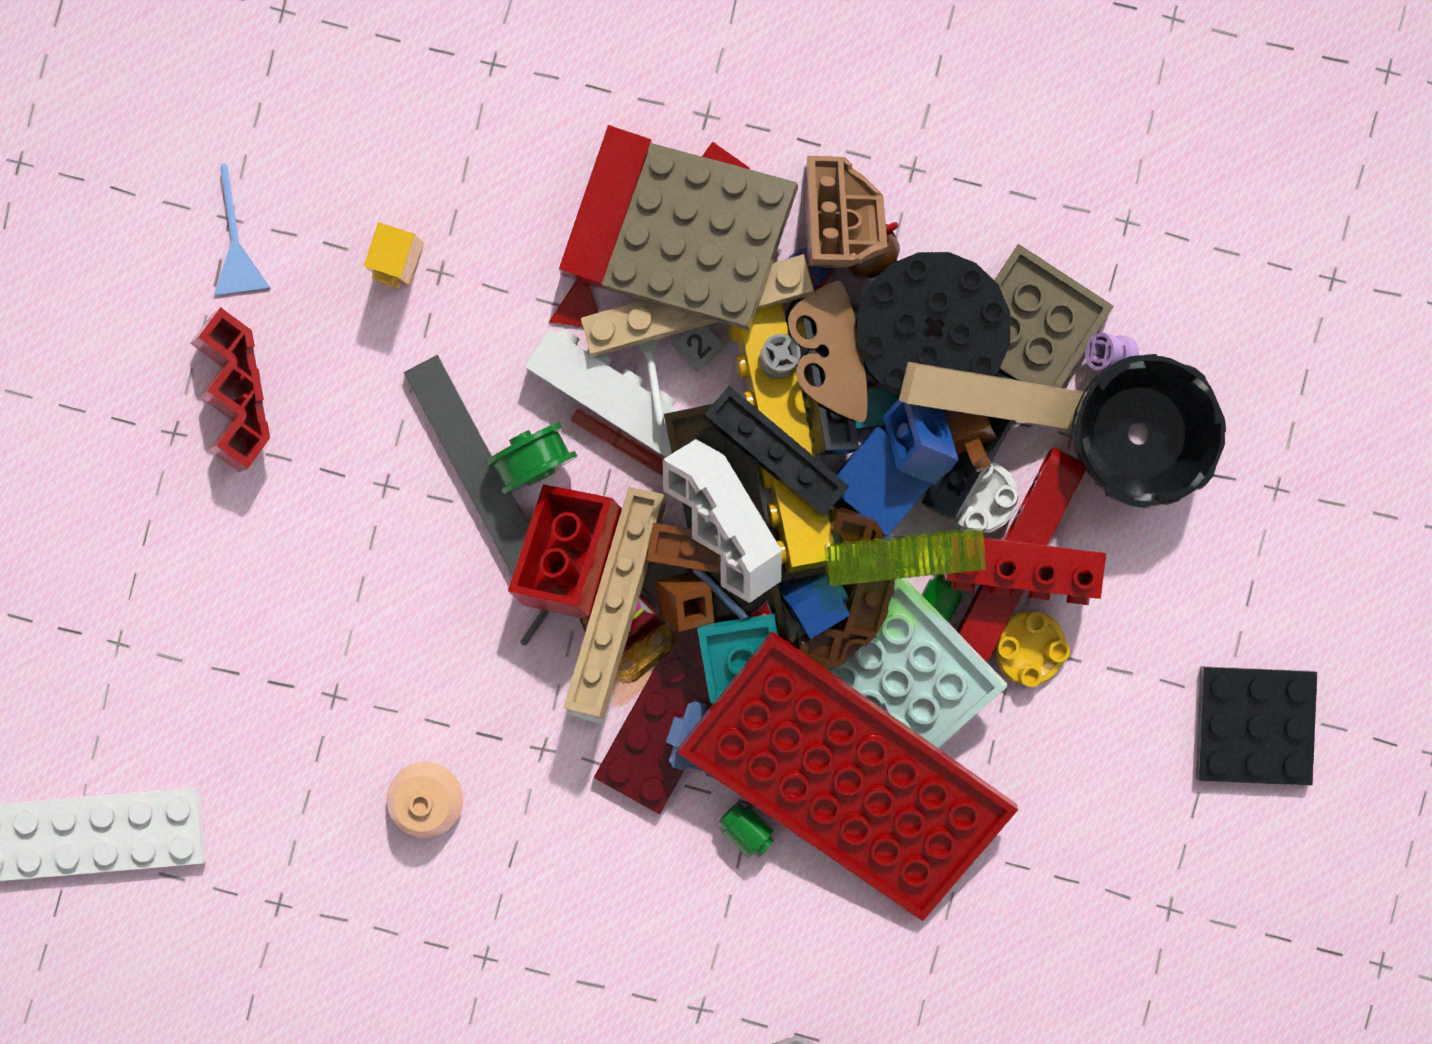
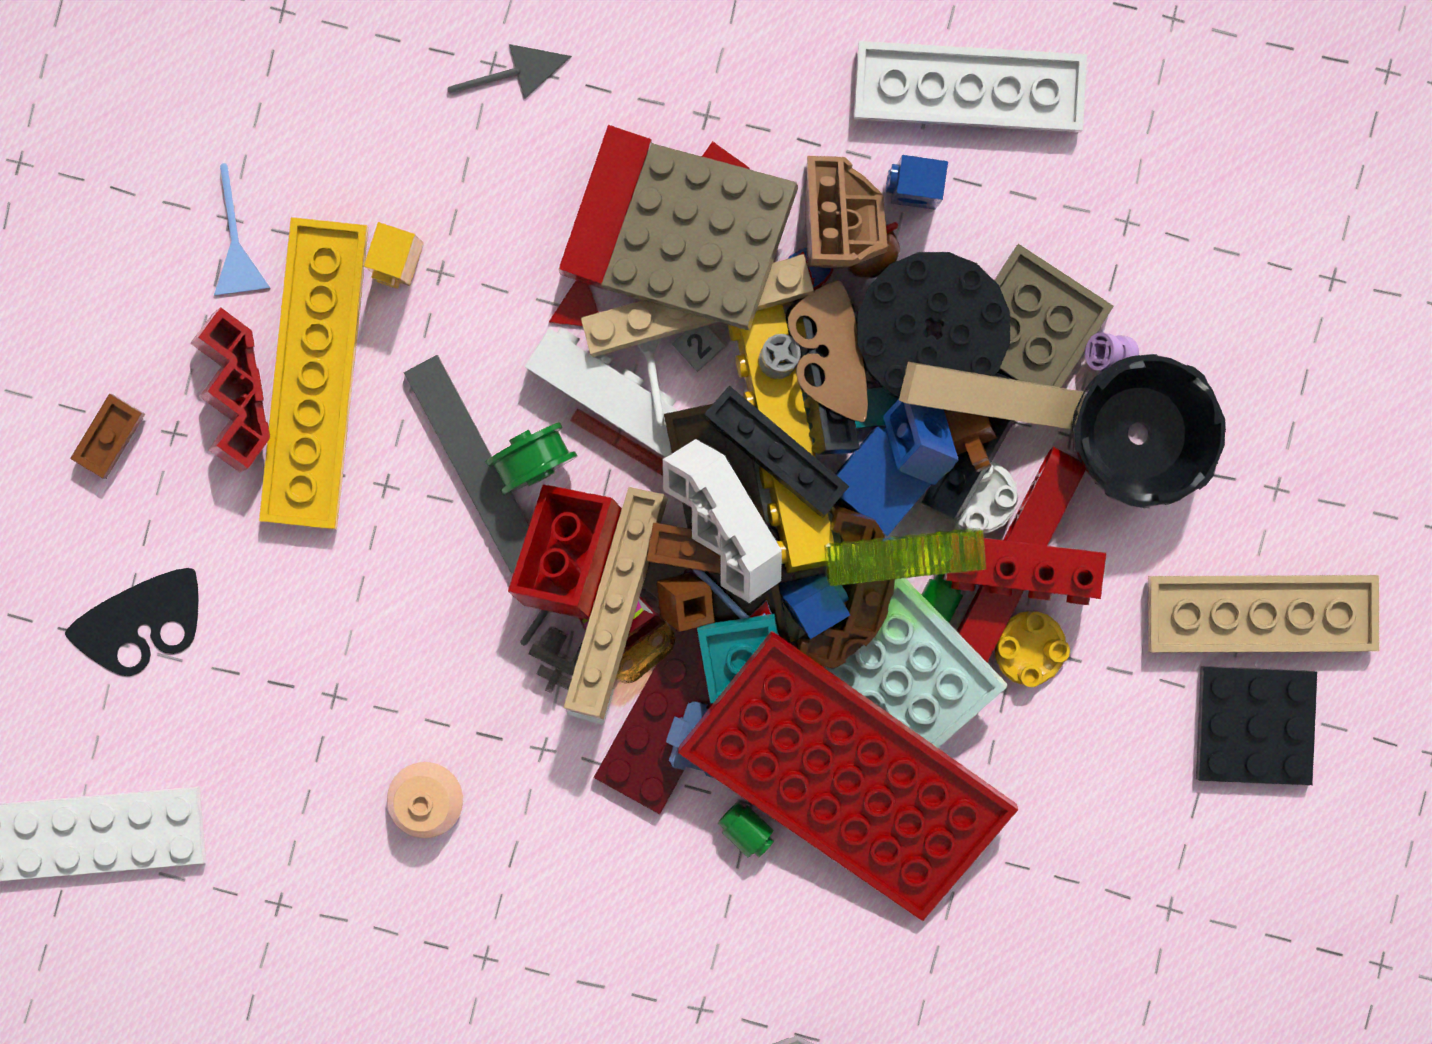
none -> black piece [65,568,199,676]
none -> dark orange plate [70,393,145,479]
none -> yellow plate [259,217,369,529]
none -> dark grey piece [447,44,572,99]
none -> clear smoke hips [528,626,583,694]
none -> white plate [854,41,1087,133]
none -> blue brick [885,155,948,210]
none -> tan plate [1148,575,1379,652]

